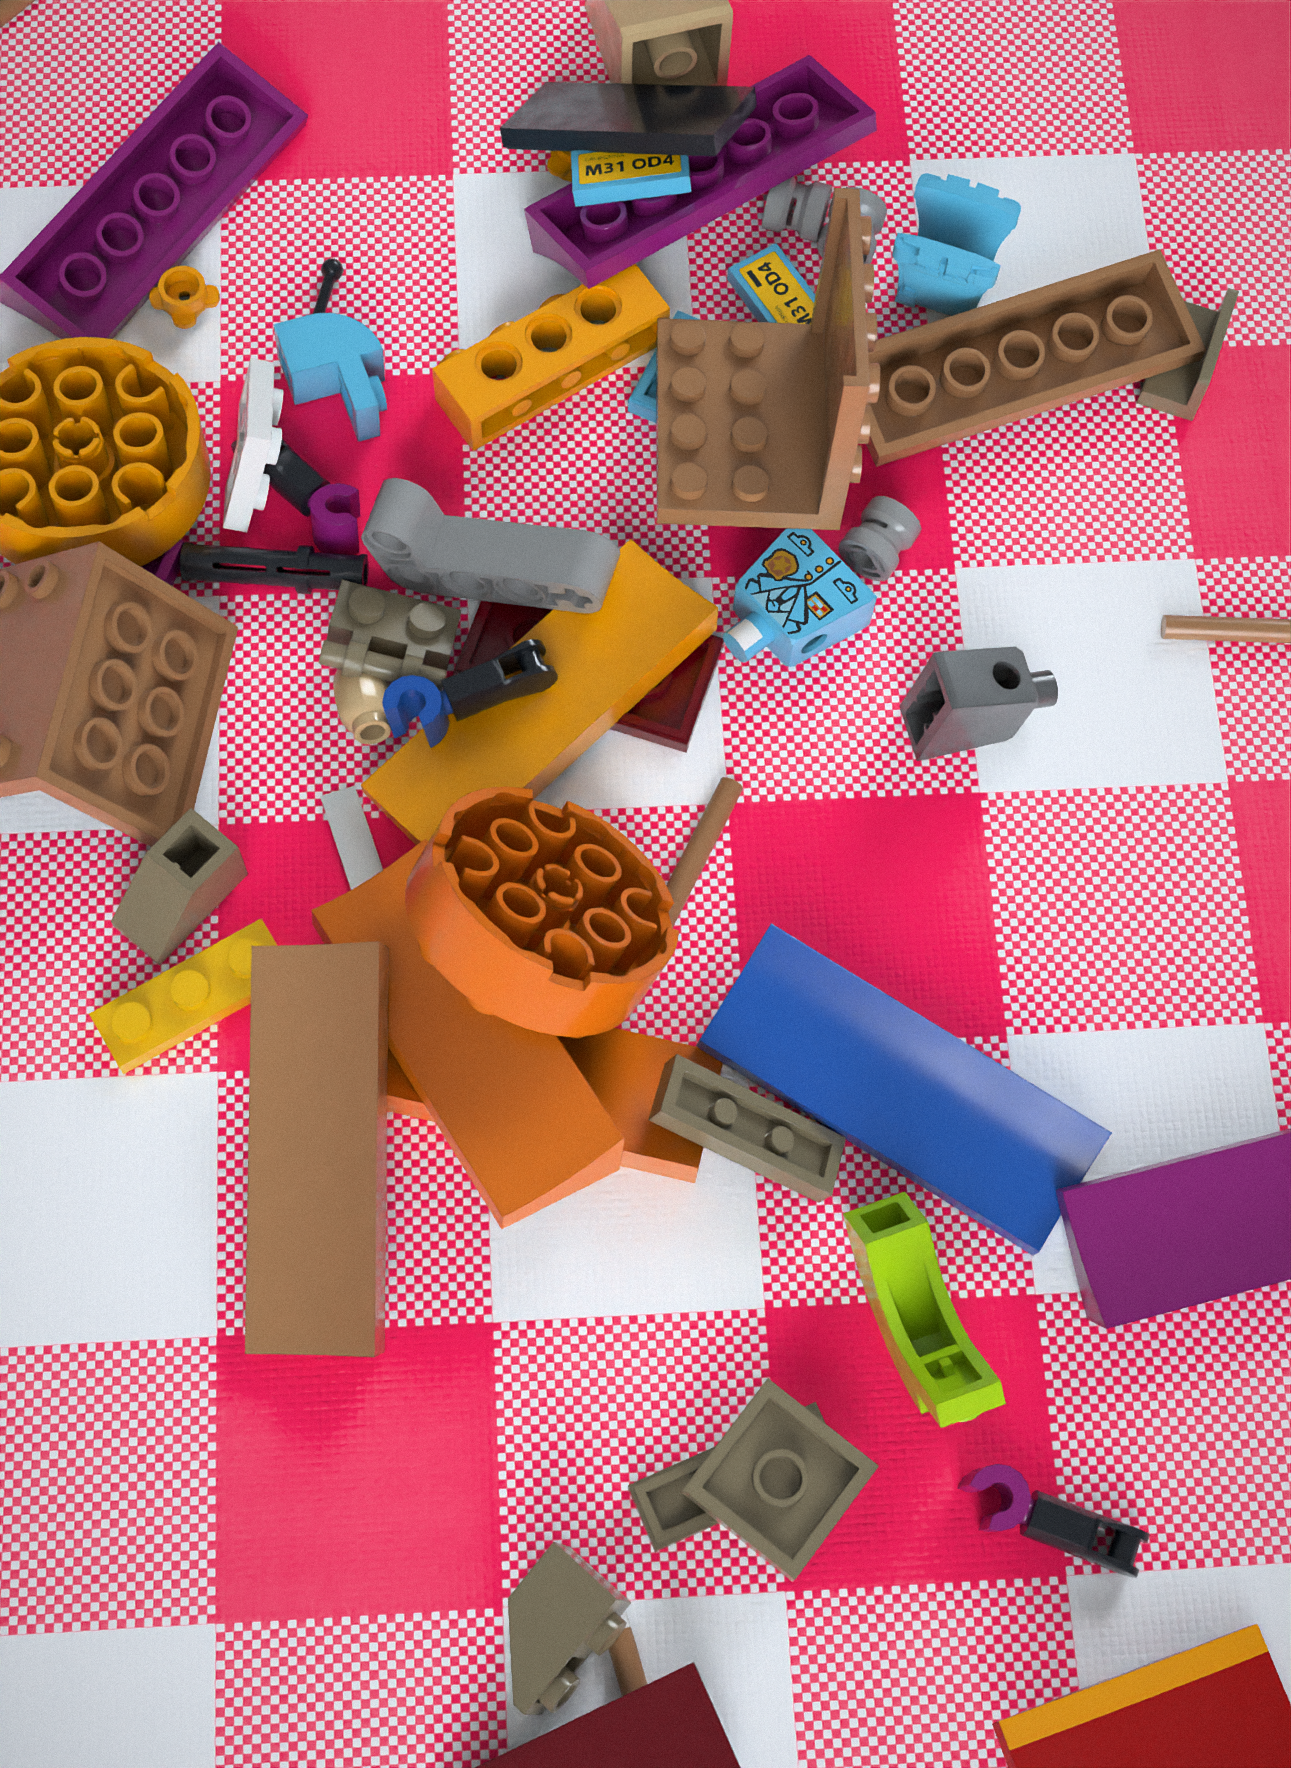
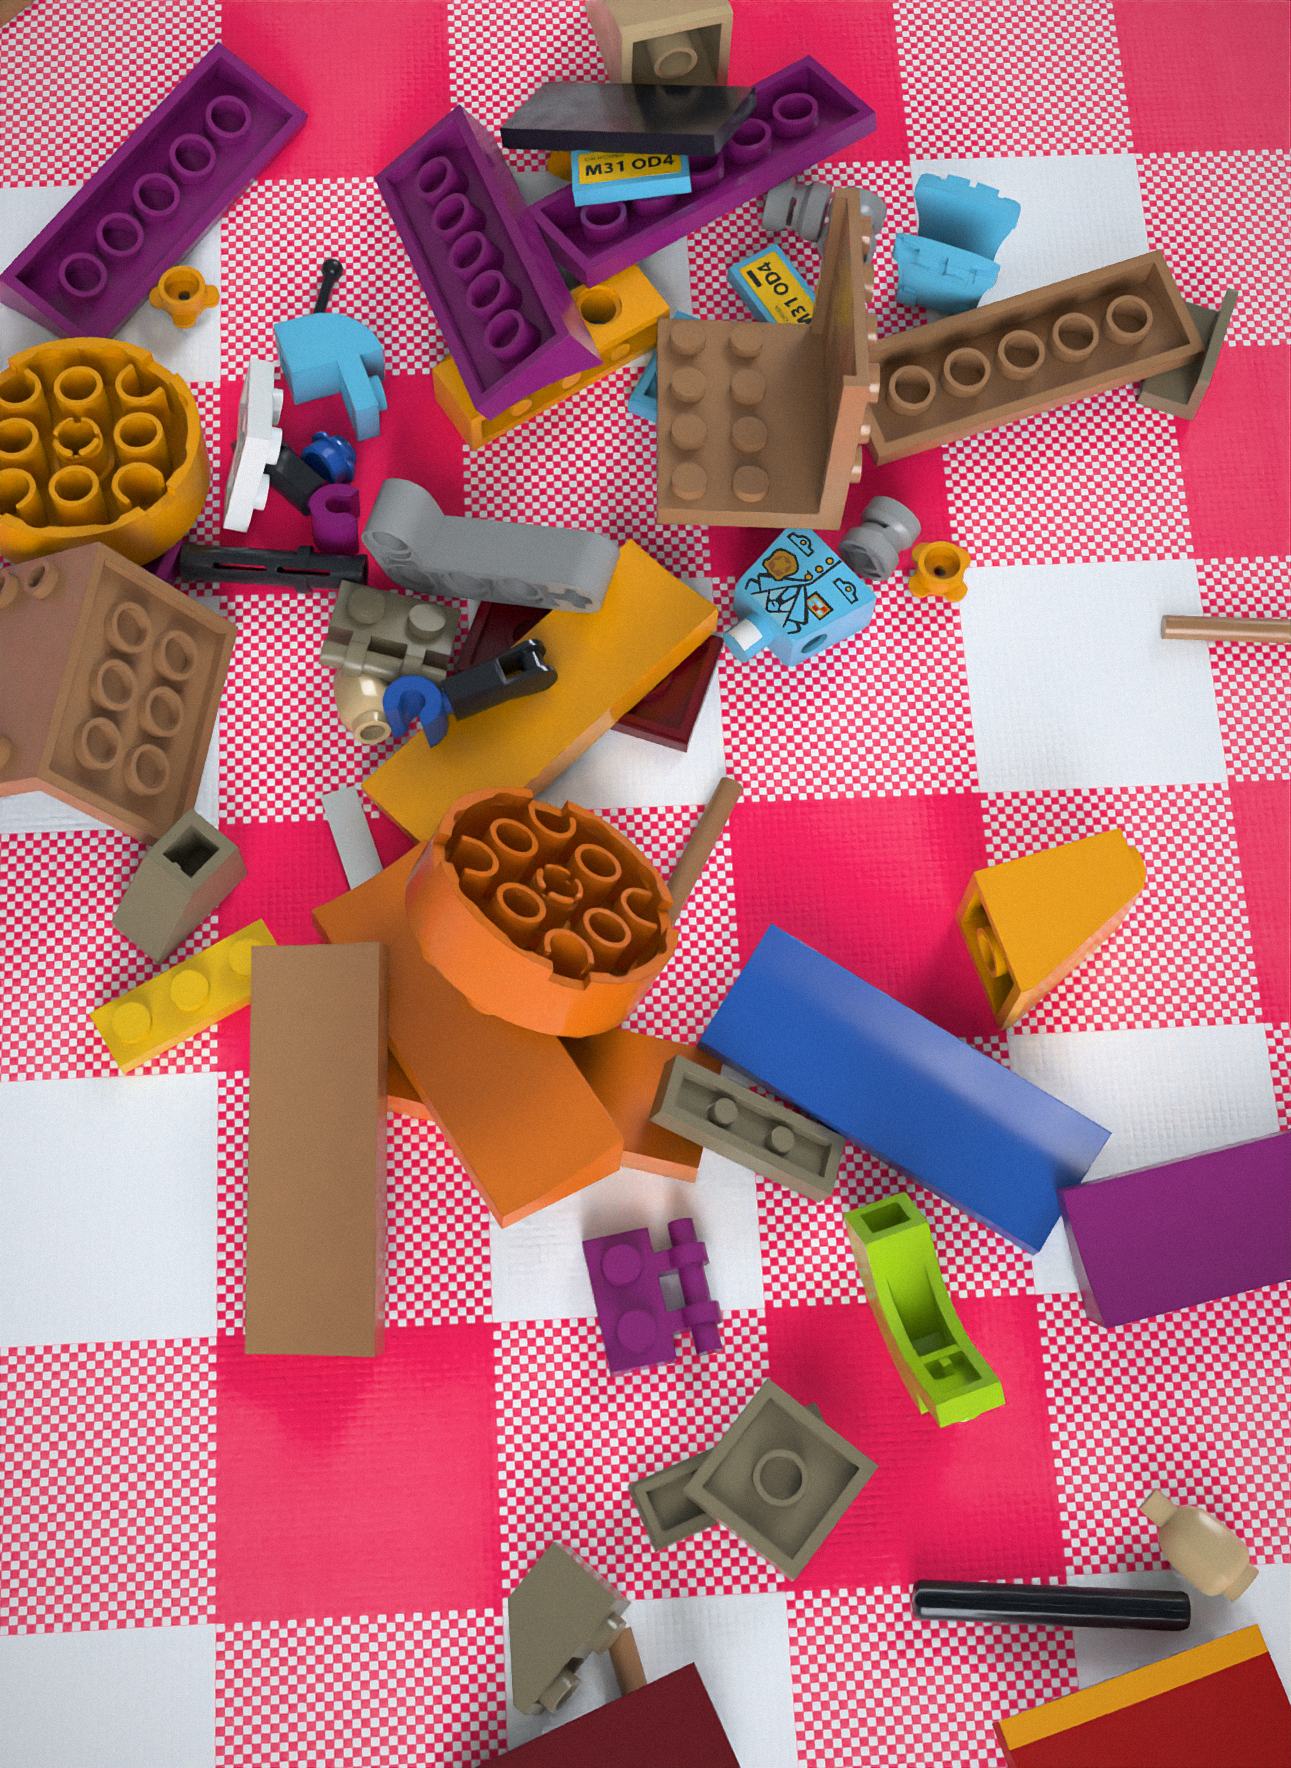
dark grey torso [899,646,1058,761] -> none
black piece [957,1464,1150,1578] -> none
none -> blue plate [301,431,357,484]
none -> magenta arch [374,104,604,421]
none -> magenta plate [582,1218,723,1377]
none -> light orange plate [908,541,971,603]
none -> black axle [912,1579,1191,1632]
none -> light orange slope [955,828,1146,1031]
none -> tan plant [1138,1488,1259,1602]

